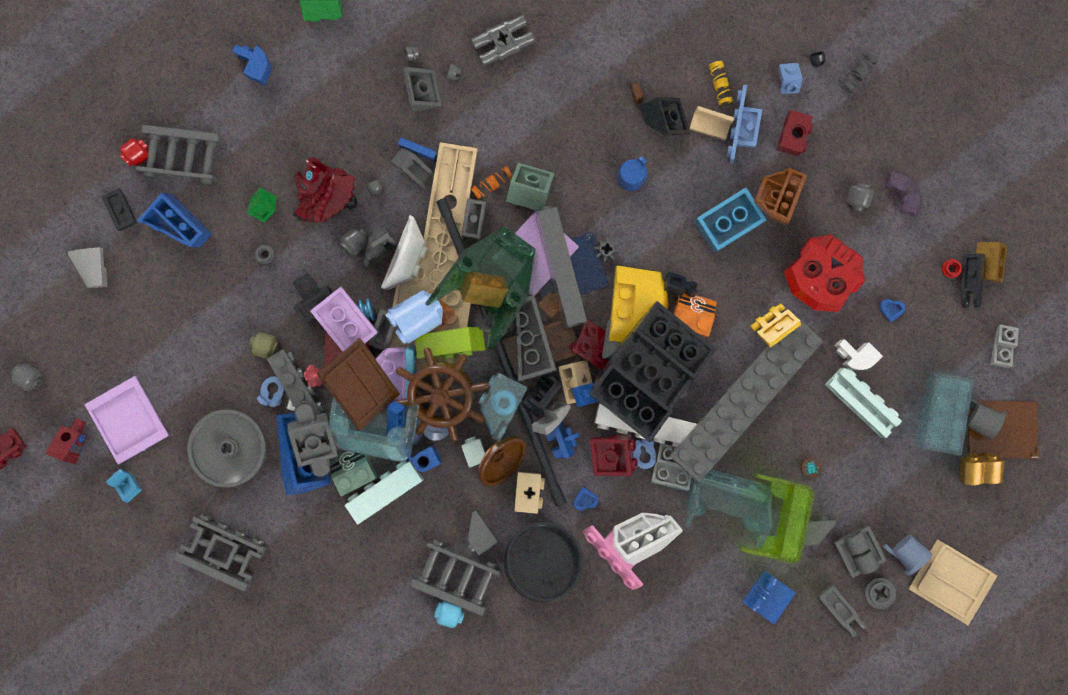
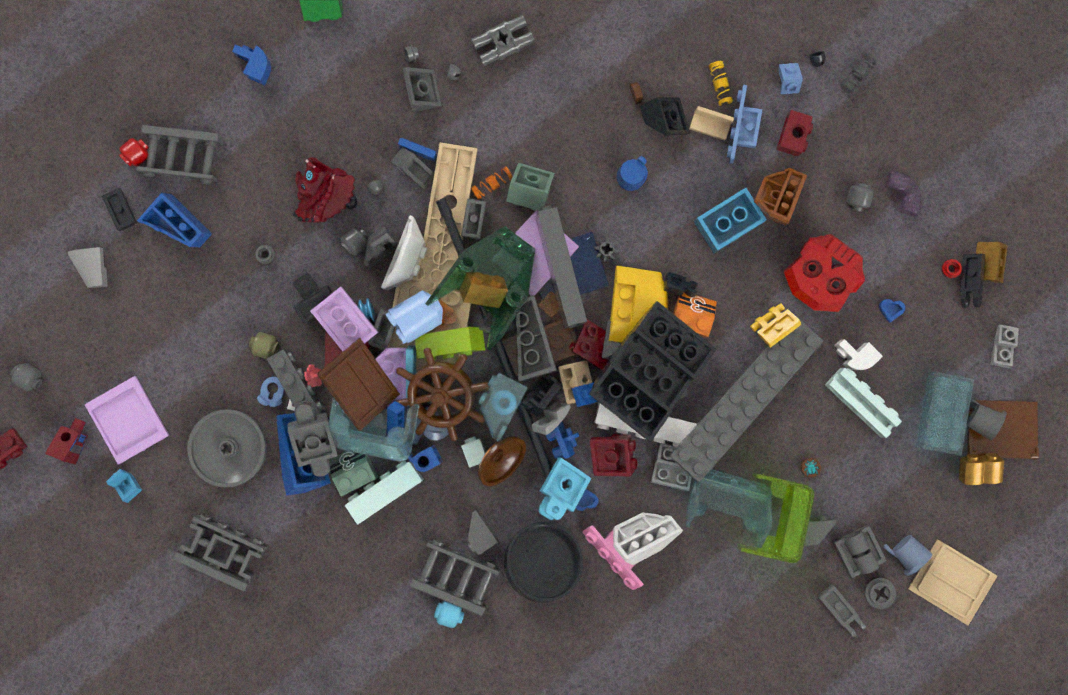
green panel [247,187,277,222] -> none
tan brick [515,471,545,514] -> none
medium blue piece [633,439,656,469] -> none
blue hinge [742,570,796,624] -> none
none -> medium azure plate [539,458,591,520]

